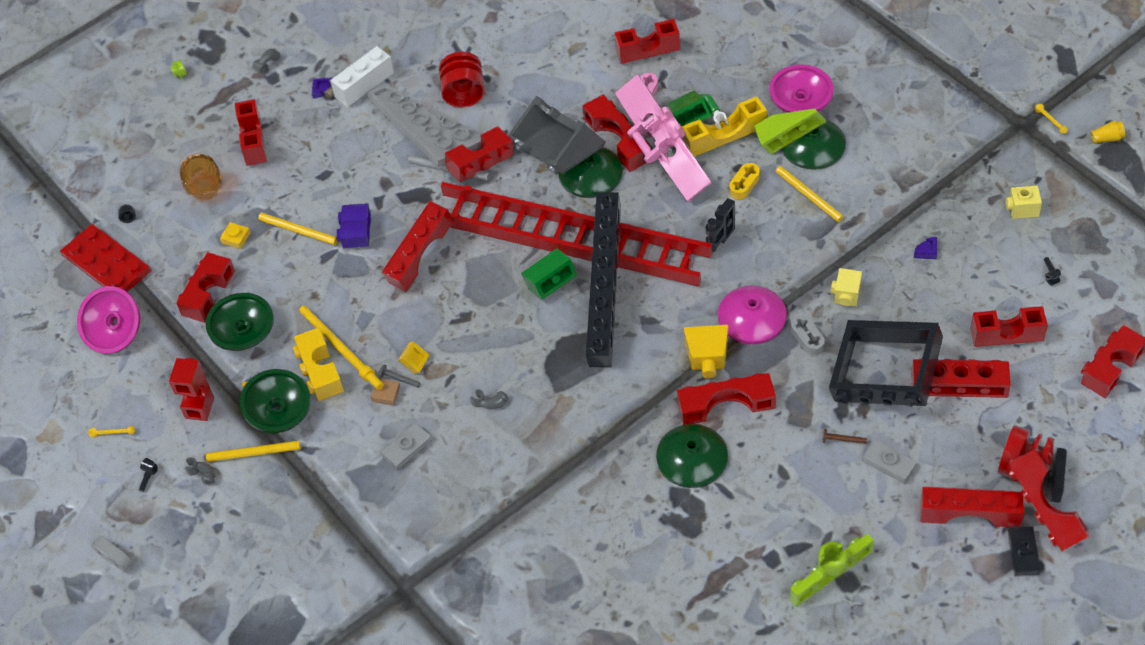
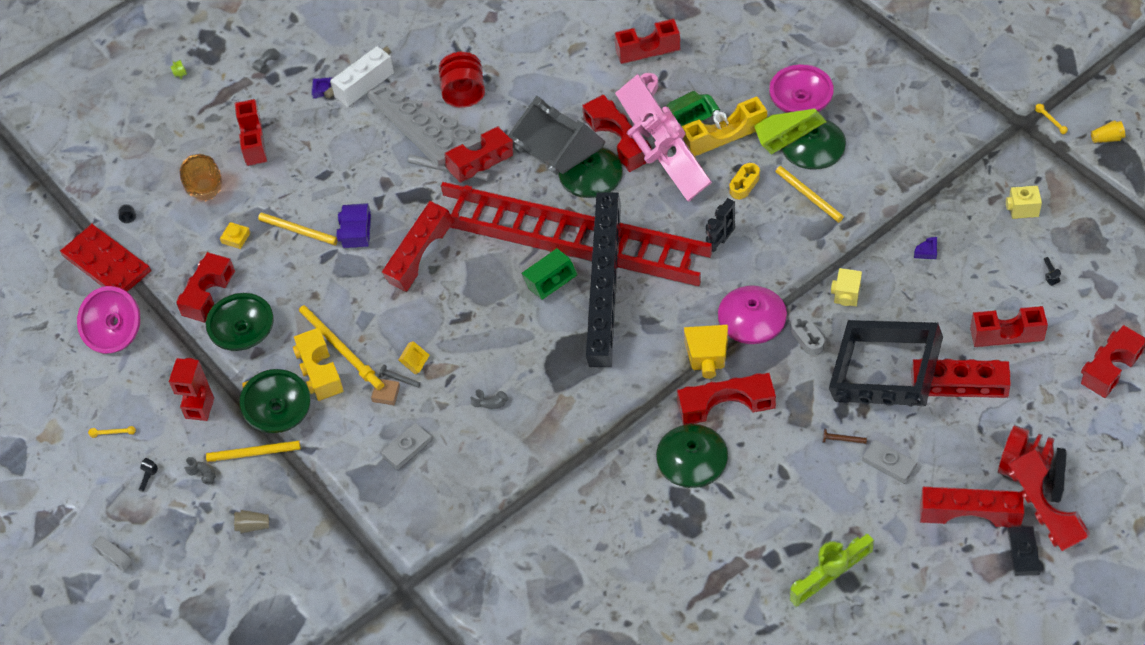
none -> dark tan cone [234,510,269,534]

